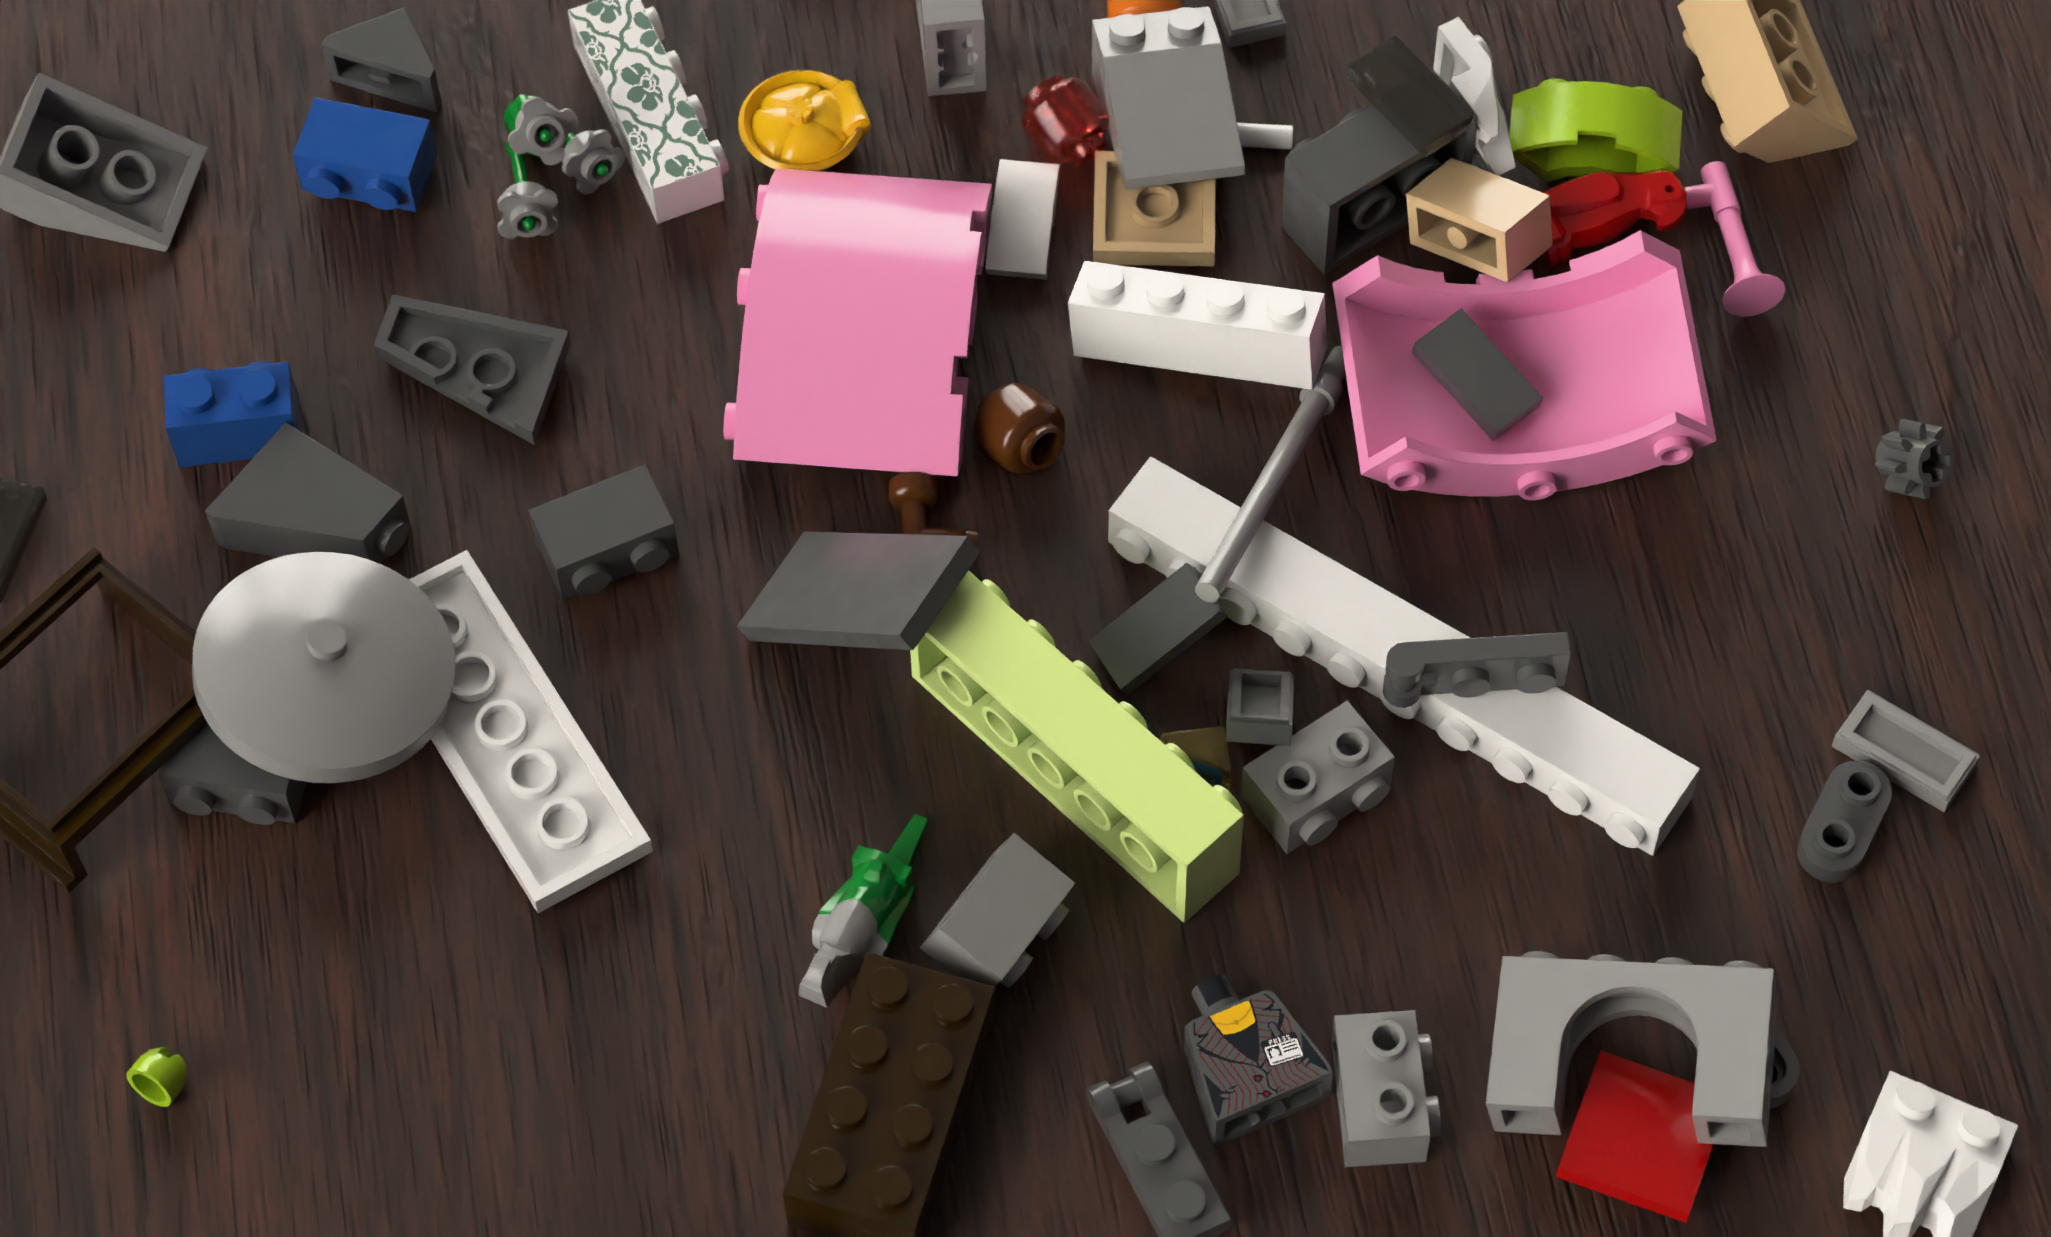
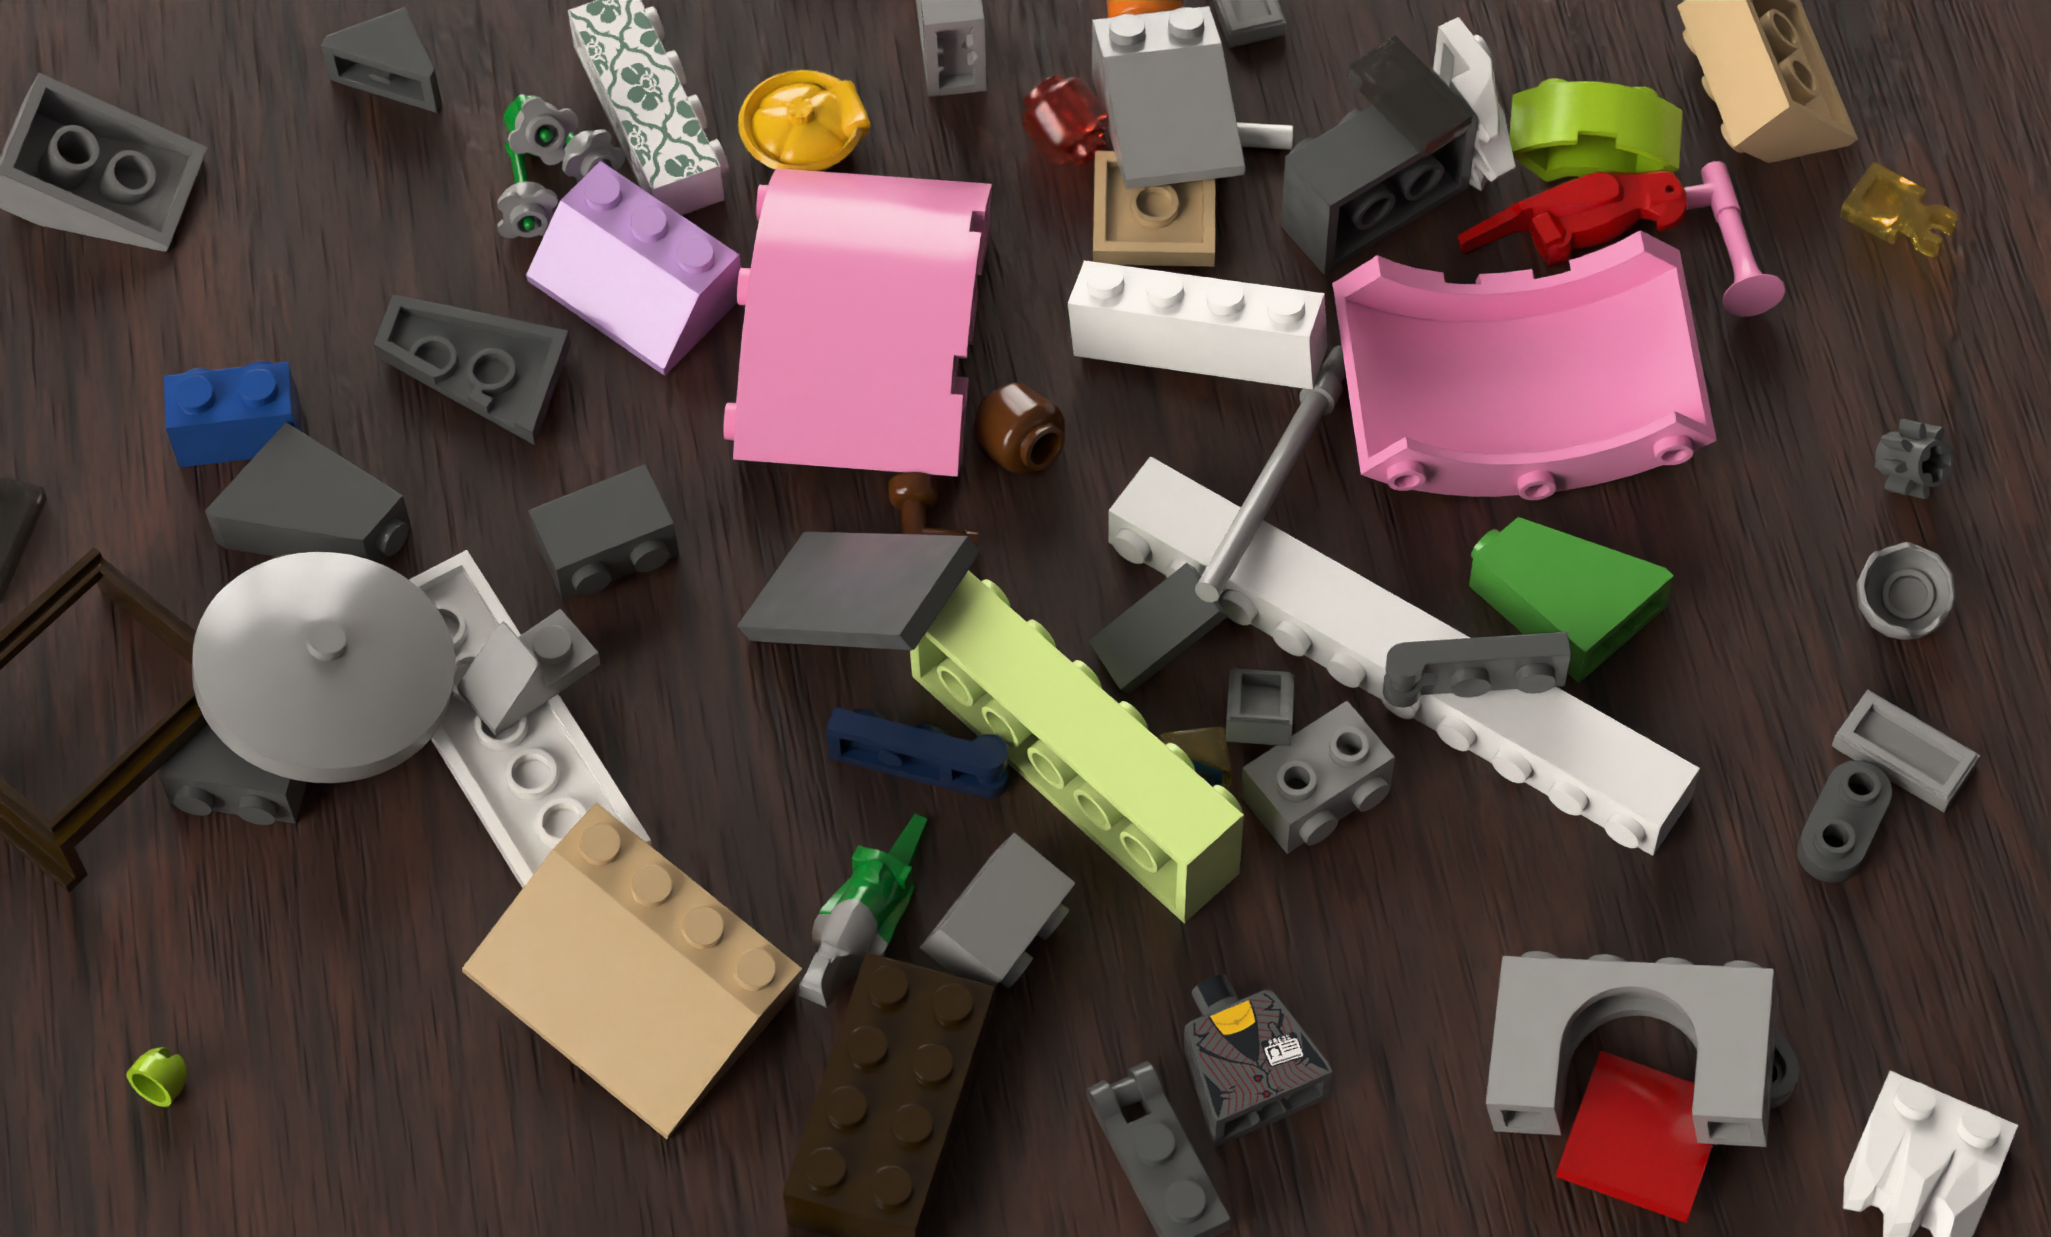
blue brick [292,97,438,212] -> none
white slope [985,159,1060,280] -> none
light grey brick [1331,1010,1441,1167] -> none
tan brick [1406,158,1552,283] -> none
dark grey tile [1412,308,1543,441] -> none
none -> light grey slope [457,609,601,736]
none -> tan slope [462,802,802,1139]
none -> lavender slope [526,161,741,376]
none -> dark blue plate [826,707,1009,799]
none -> bright green slope [1469,517,1674,683]
none -> clear yellow plate [1840,161,1959,257]
none -> light grey hair [1856,542,1956,640]

